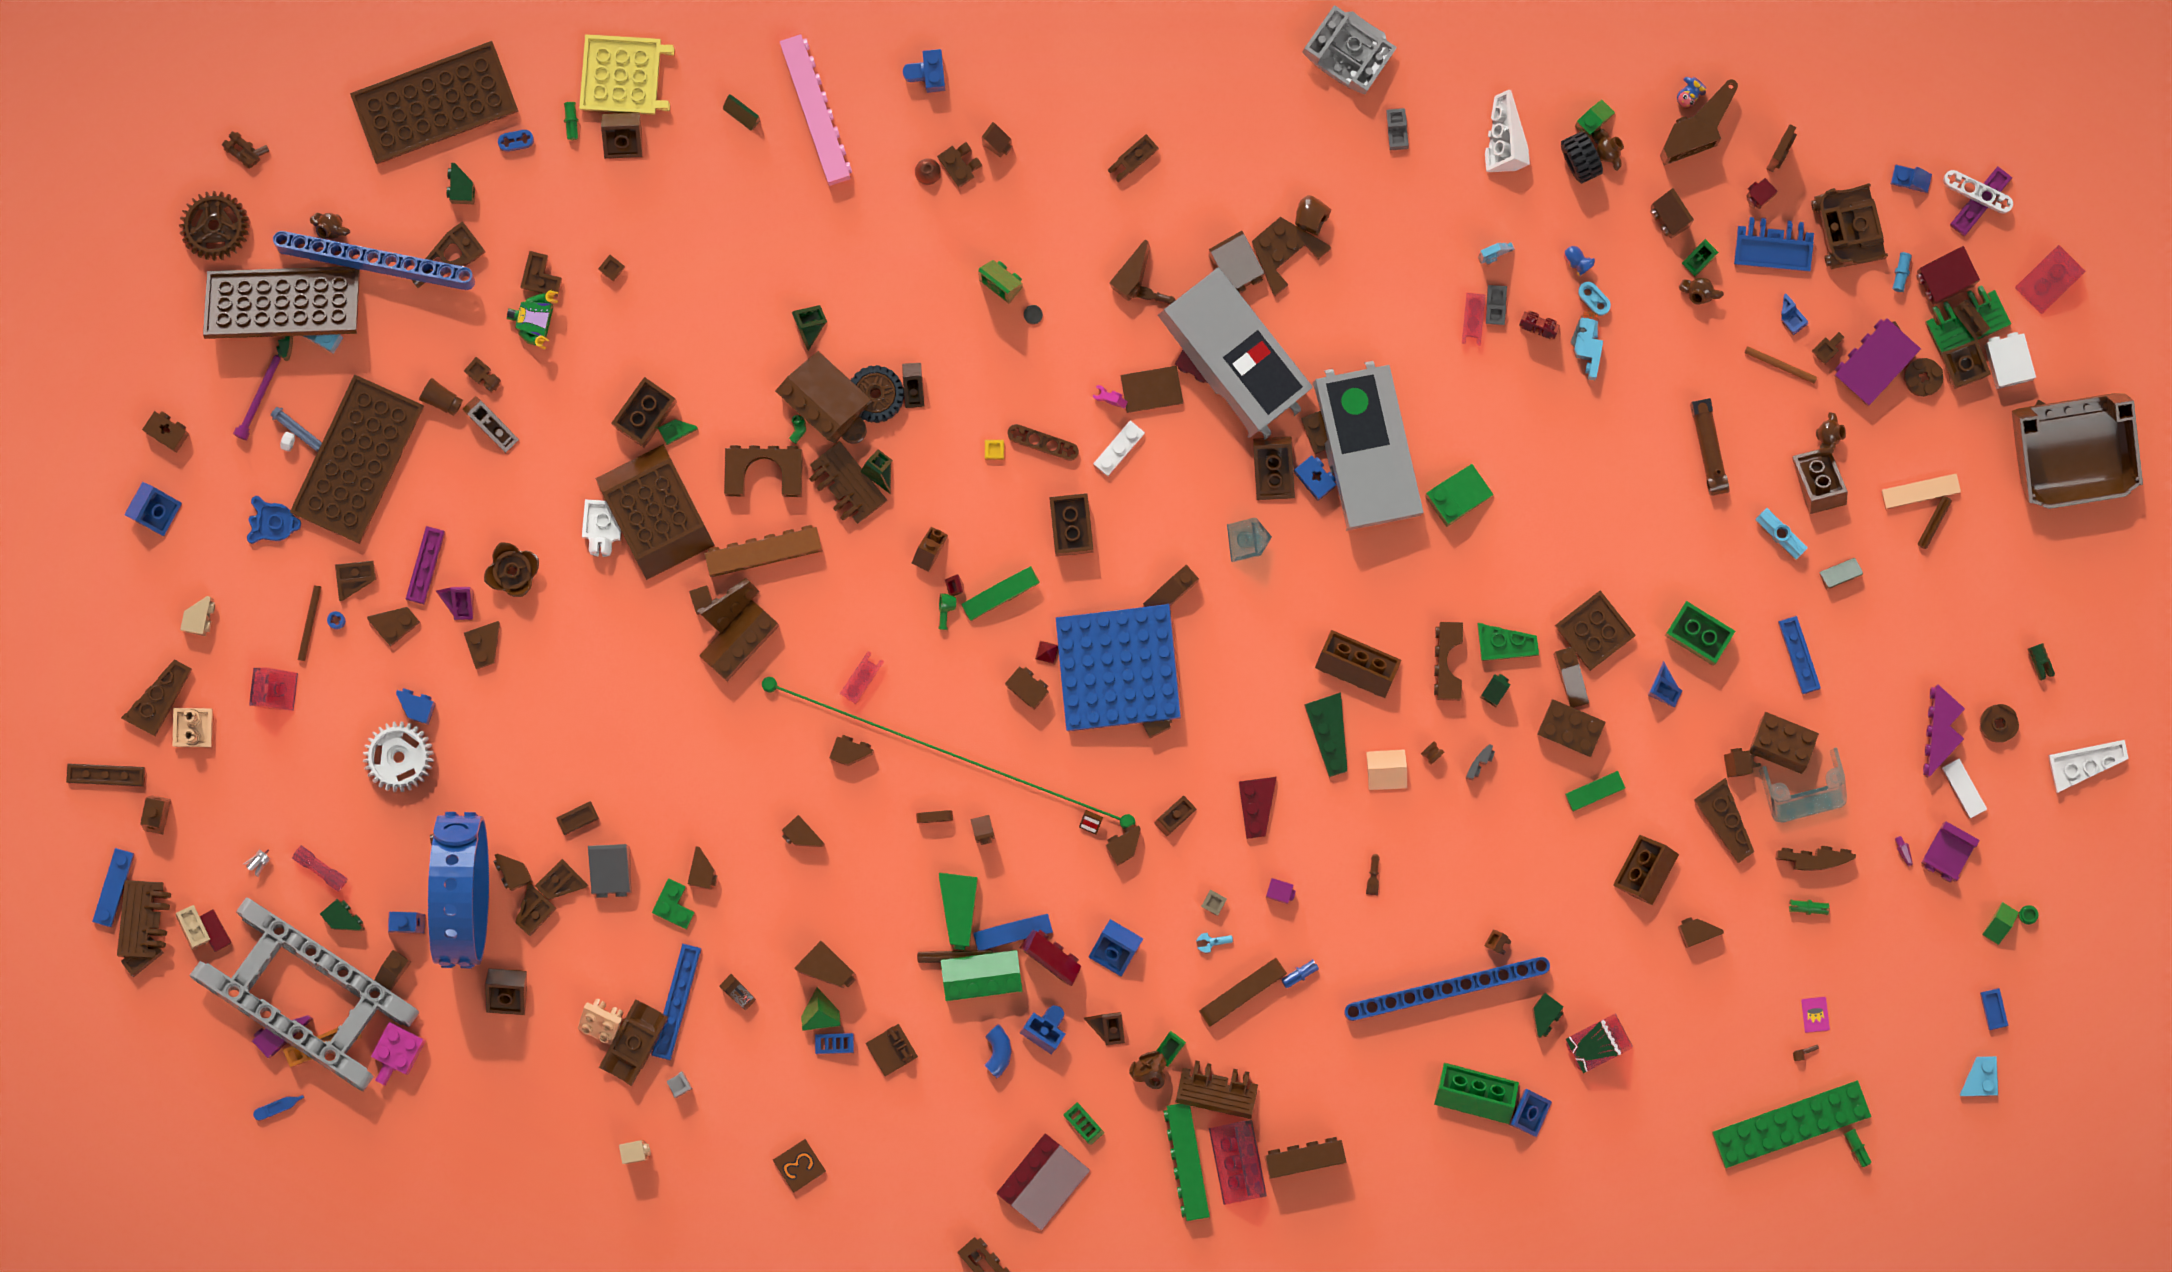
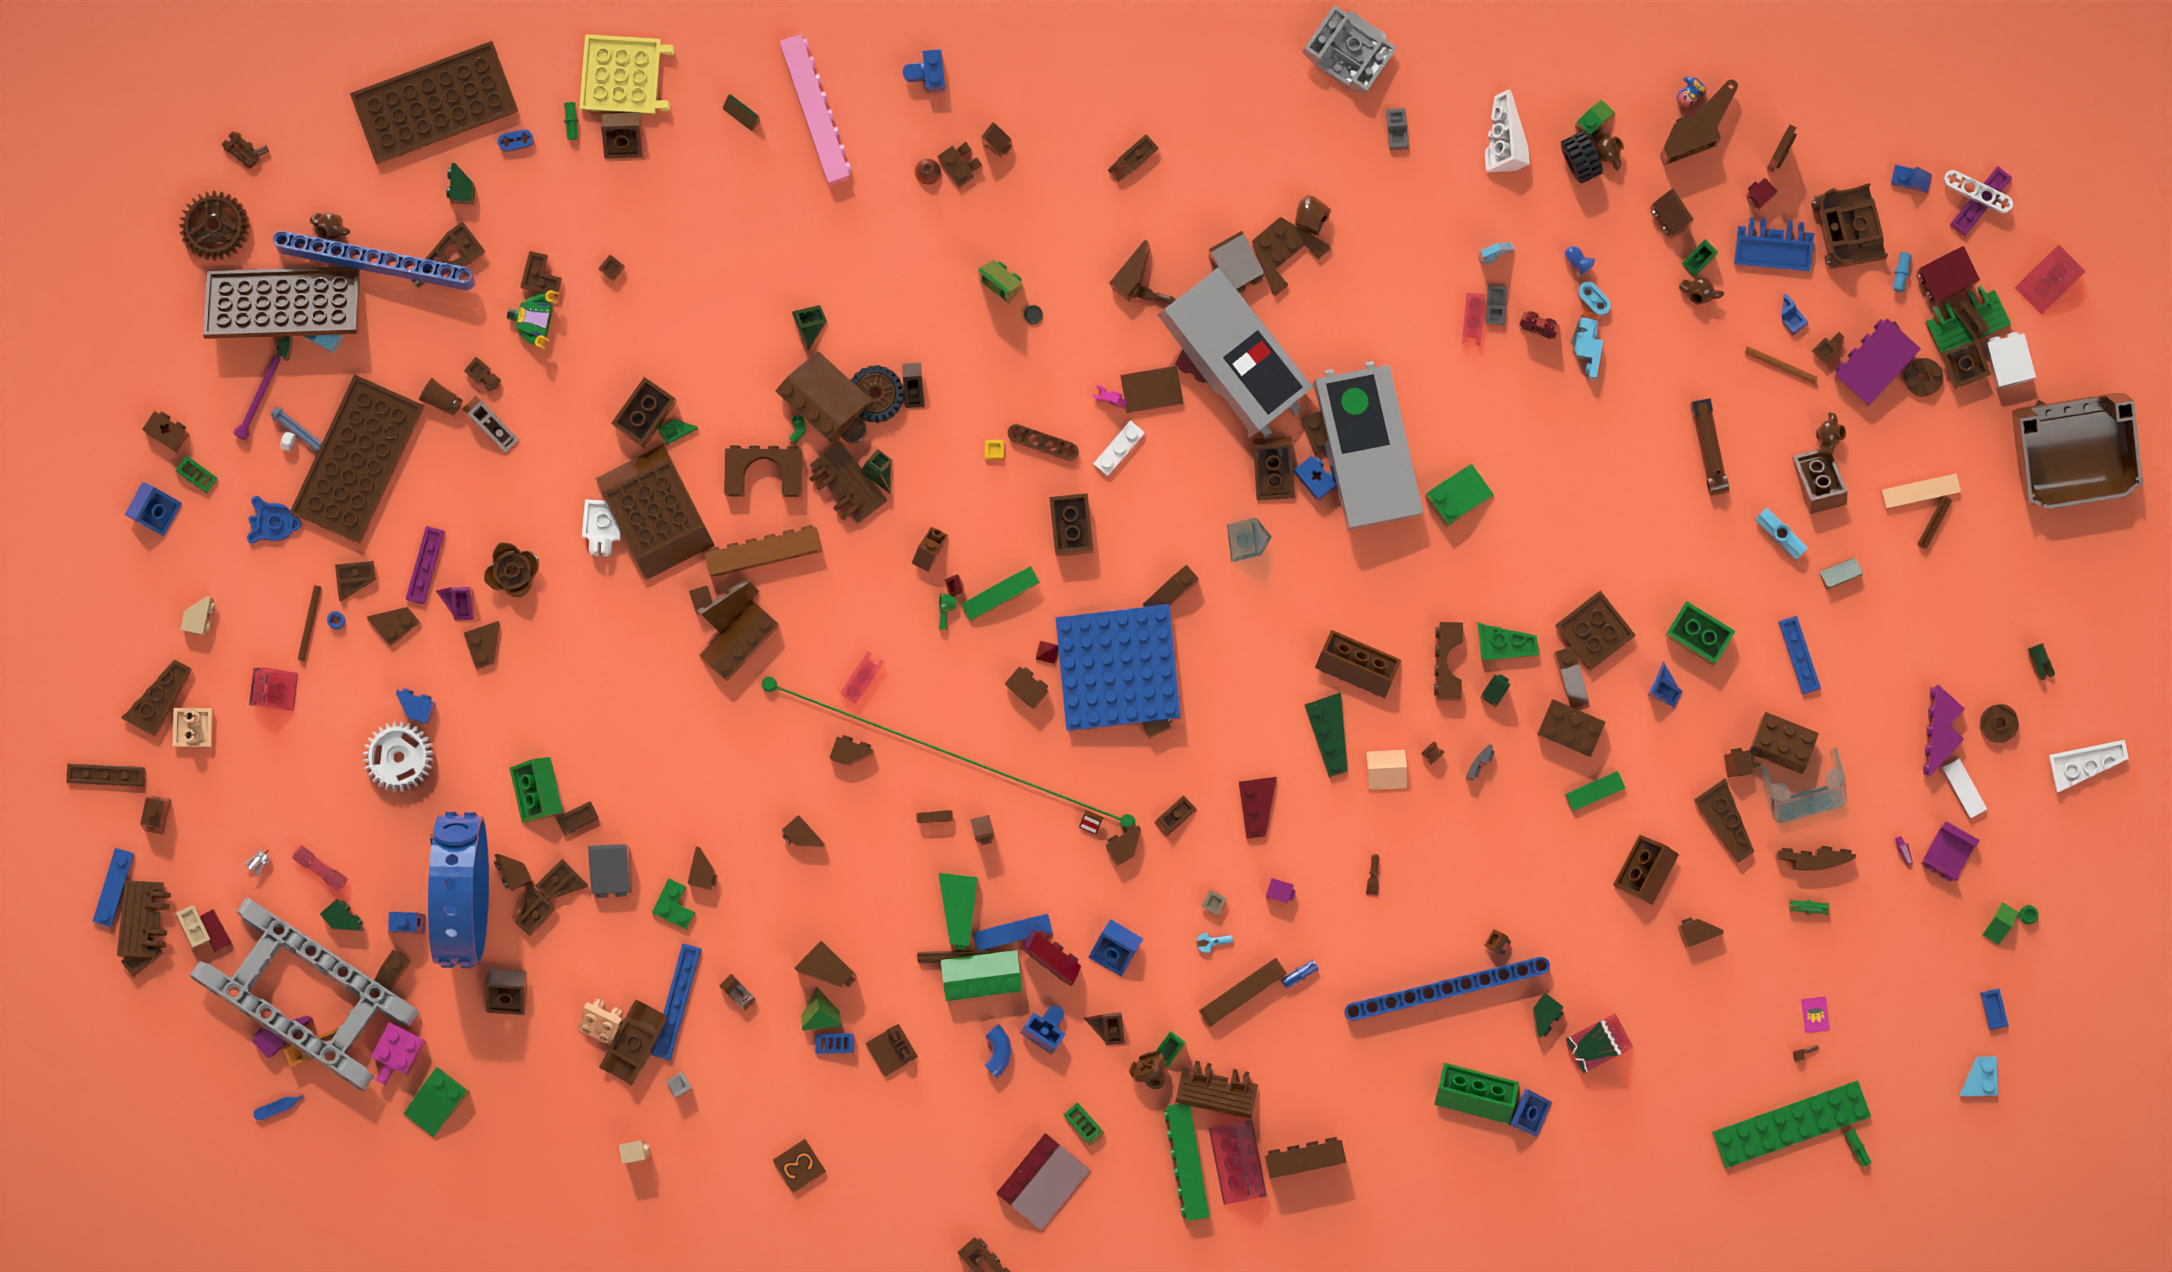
none -> green slope [175,456,218,493]
none -> green slope [403,1067,470,1137]
none -> green slope [509,757,563,823]

